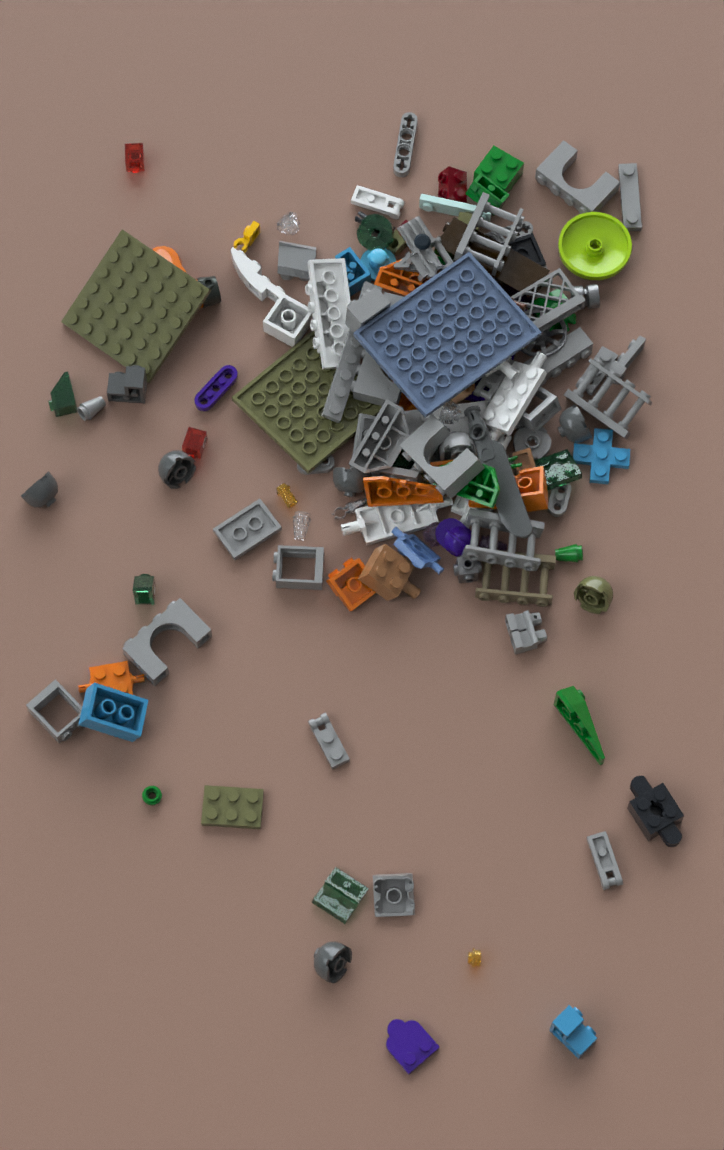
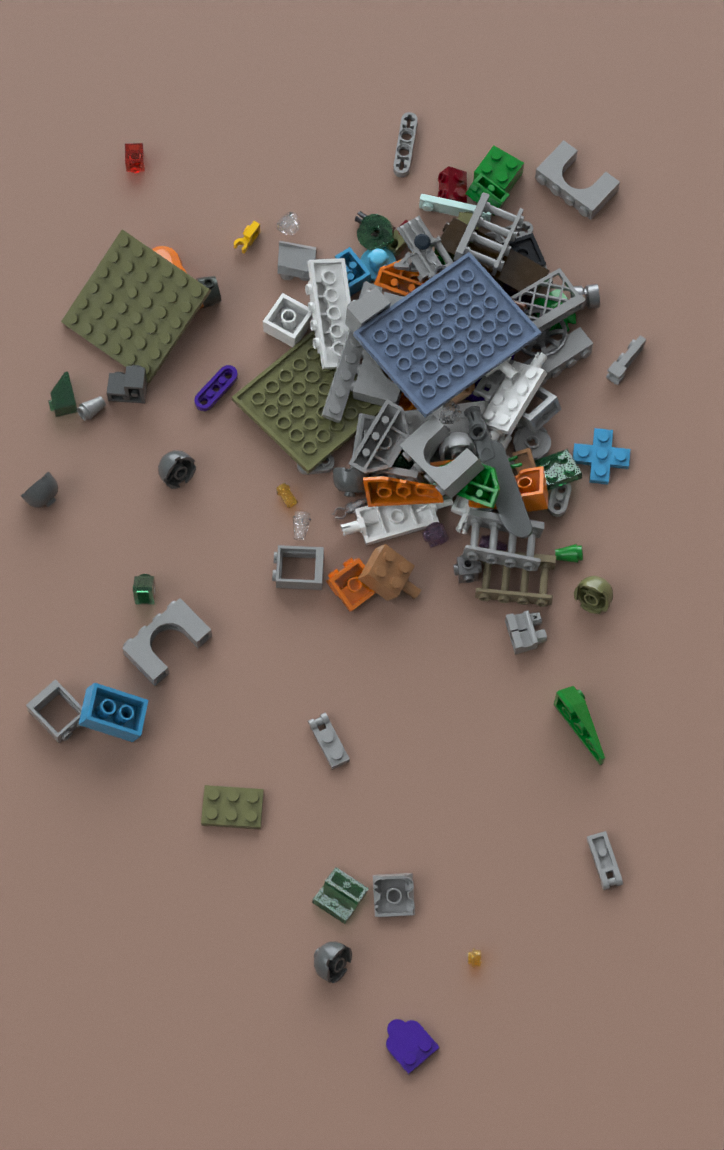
orange plate [78,661,145,695] -> none
green plate [142,786,162,806] -> none
clear red brick [182,427,208,459] -> none
light grey plate [213,499,282,560] -> none
white slope [231,247,286,303] -> none
white plate [351,185,405,219] -> none
medium blue plate [391,526,444,575] -> none
dark purple piece [435,518,472,557] -> none
dark azure brick [549,1005,597,1059] -> none
lime dish [558,212,632,280] -> none
dark grey cylinder [558,405,592,443] -> none
light grey fence [564,358,653,440] -> none
light grey plate [576,346,618,396] -> none
light grey plate [618,163,642,231] -> none
black brick [627,776,684,847] -> none

